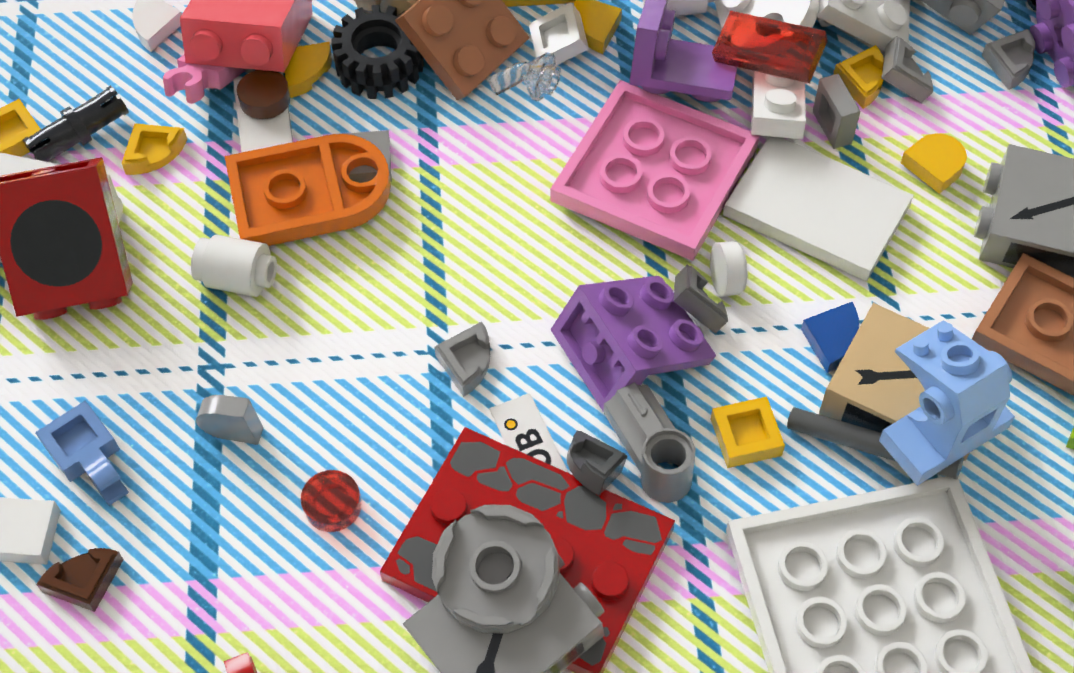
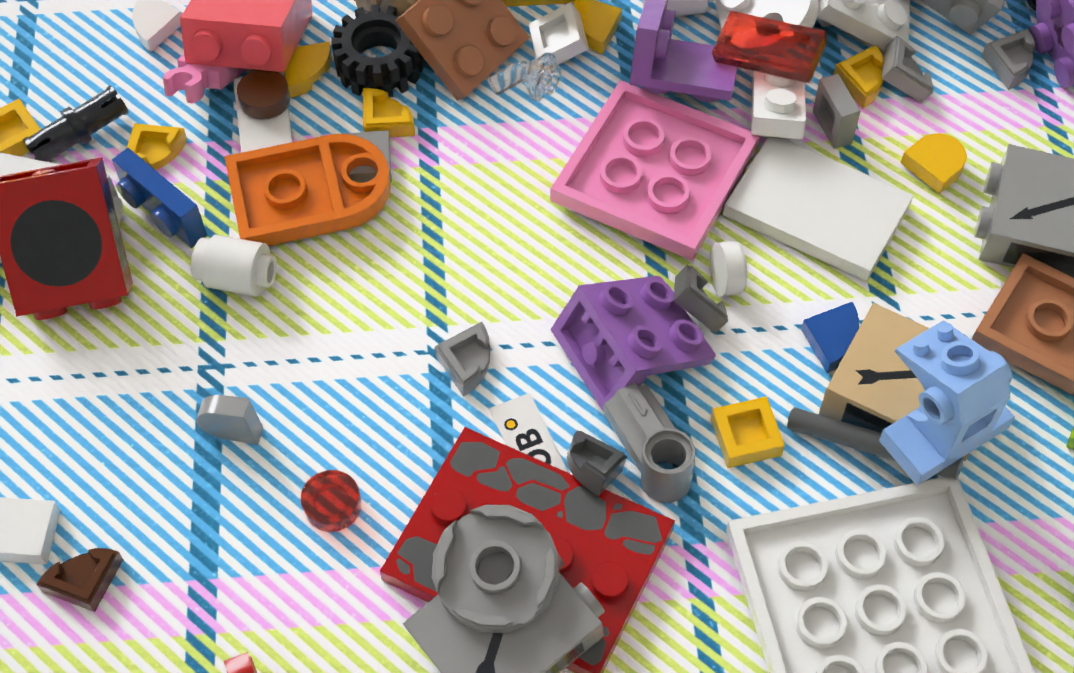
medium blue plate [35,401,129,506] -> none
none -> blue plate [112,148,207,249]
none -> yellow tile [363,88,415,137]

